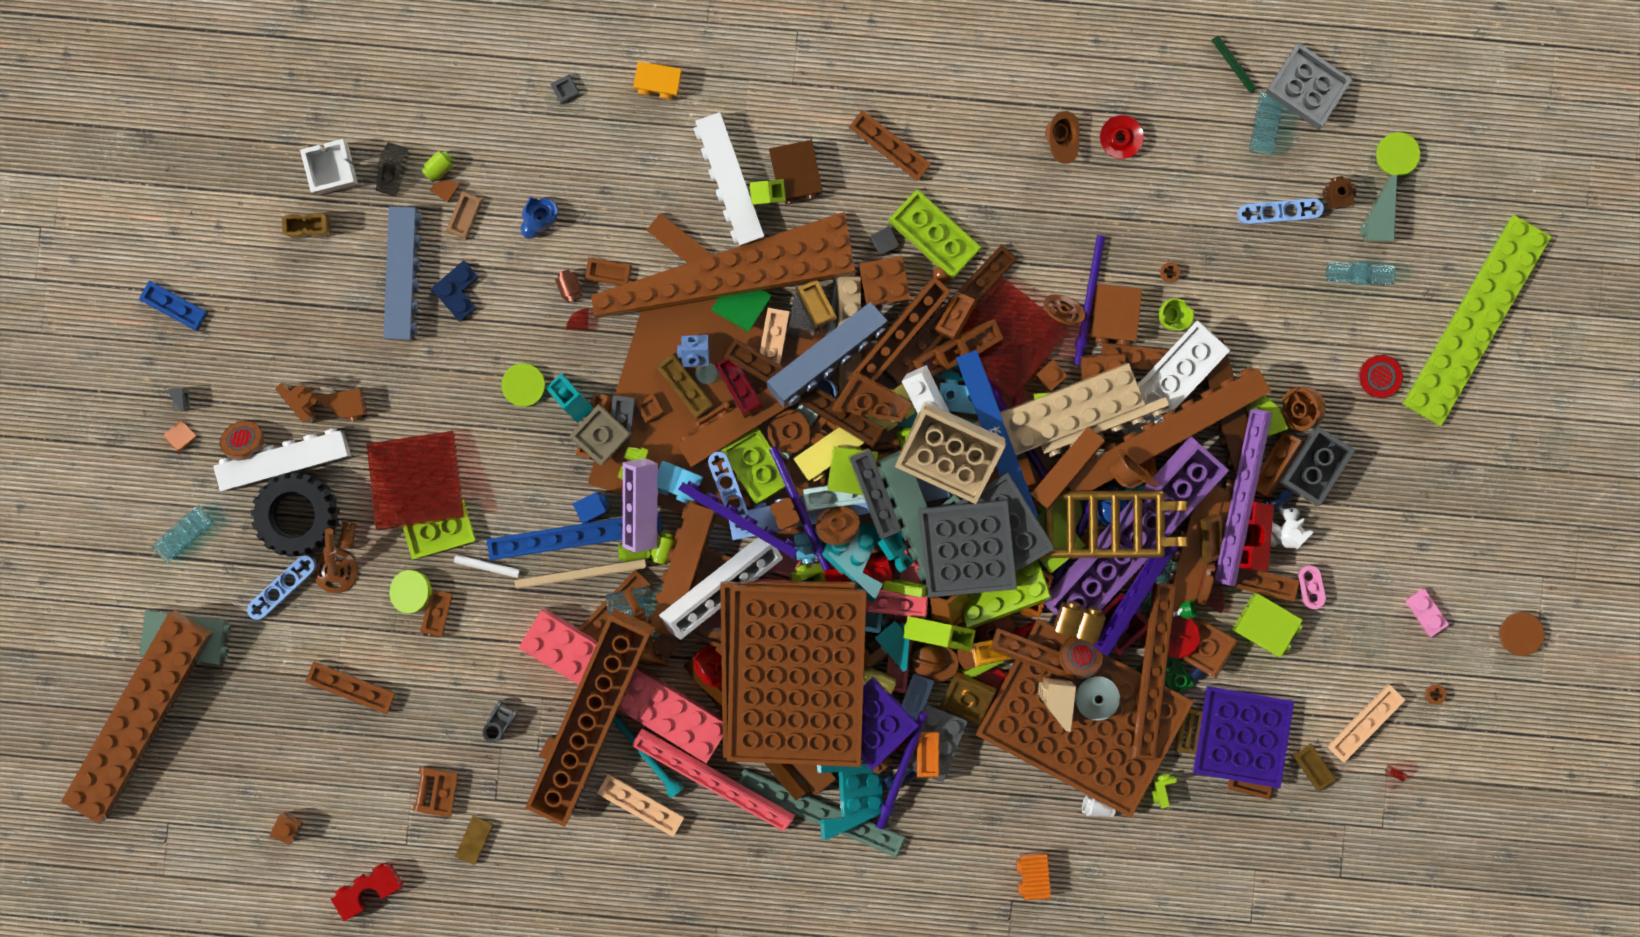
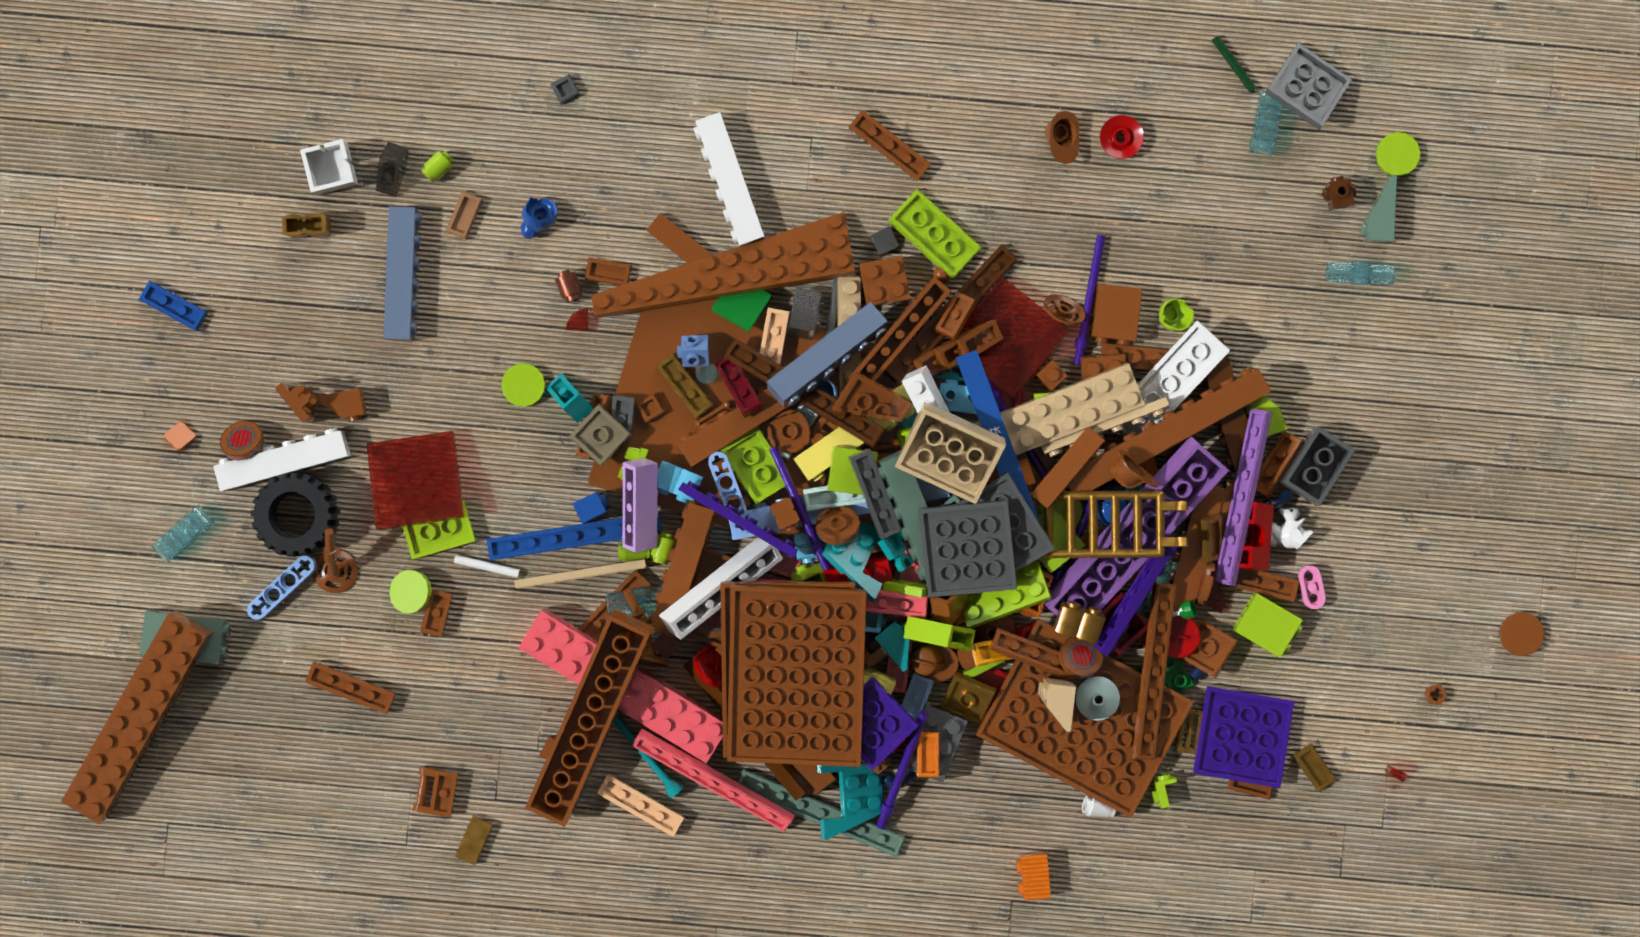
dark grey slope [167,388,190,412] -> none
dark orange brick [269,813,304,845] -> none
red arch [330,862,404,922] -> none
dark orange pin [337,521,357,549] -> none
dark orange tile [429,180,460,203] -> none
dark blue plate [431,260,479,322] -> none
dark grey piece [482,699,519,742] -> none
light orange brick [633,61,682,100] -> none
lime brick [750,179,786,205] -> none
reddish brown panel [769,139,823,205] -> none
pearl gold tile [797,280,836,328] -> none
dark orange bush [1160,263,1180,282] -> none
light blue beam [1237,198,1324,225] -> none
dark orange cylinder [1280,387,1326,431] -> none
light nougat plate [1327,684,1405,763] -> none
tile [1358,355,1403,398] -> none
lime plate [1402,215,1551,426] -> none
bright pink plate [1404,588,1449,637] -> none

